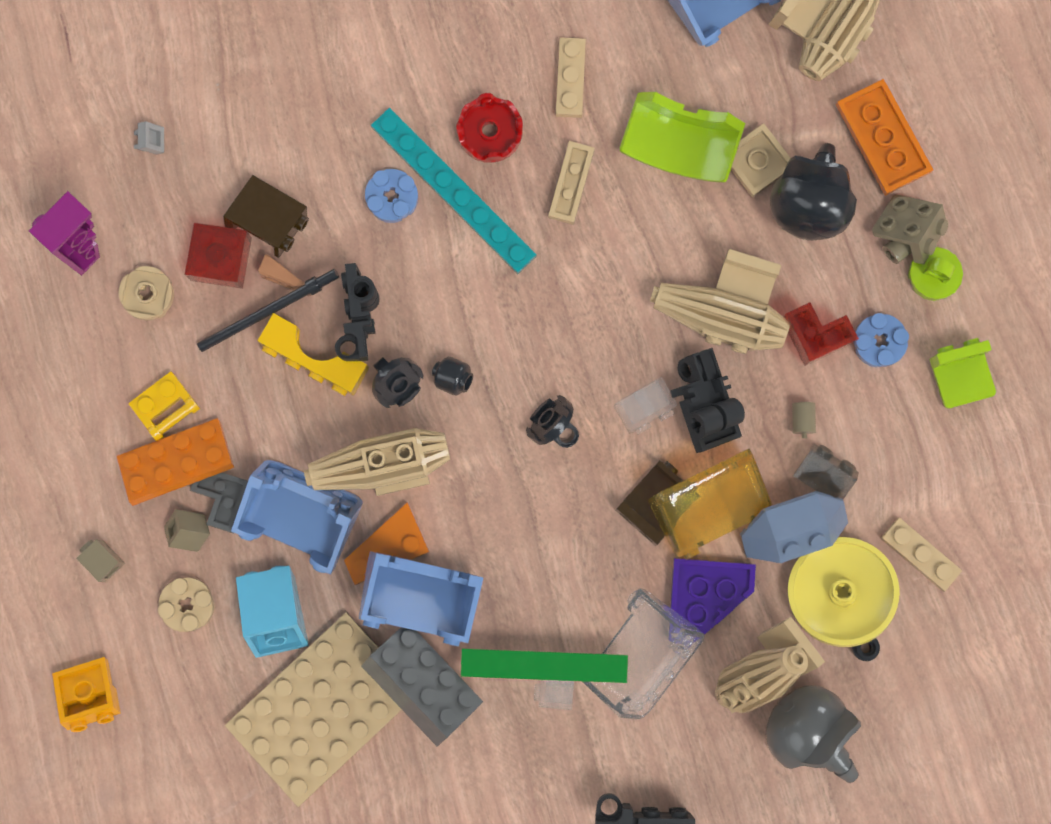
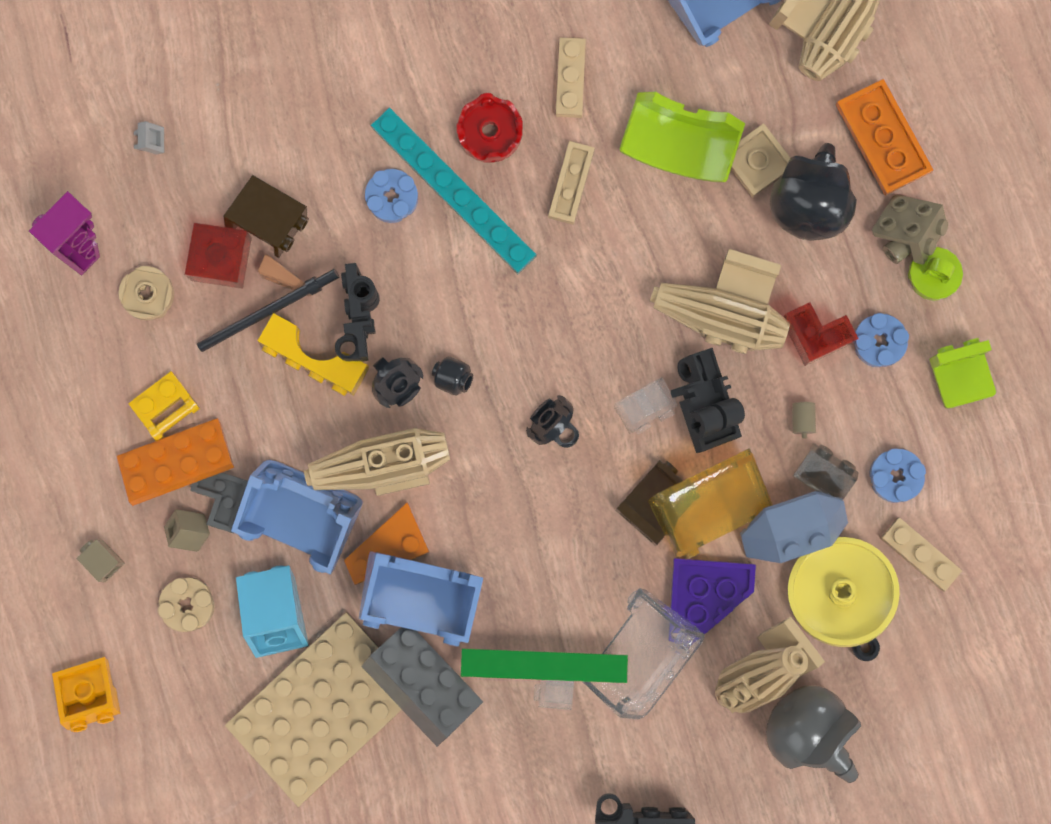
none -> medium blue plate [869,449,926,503]

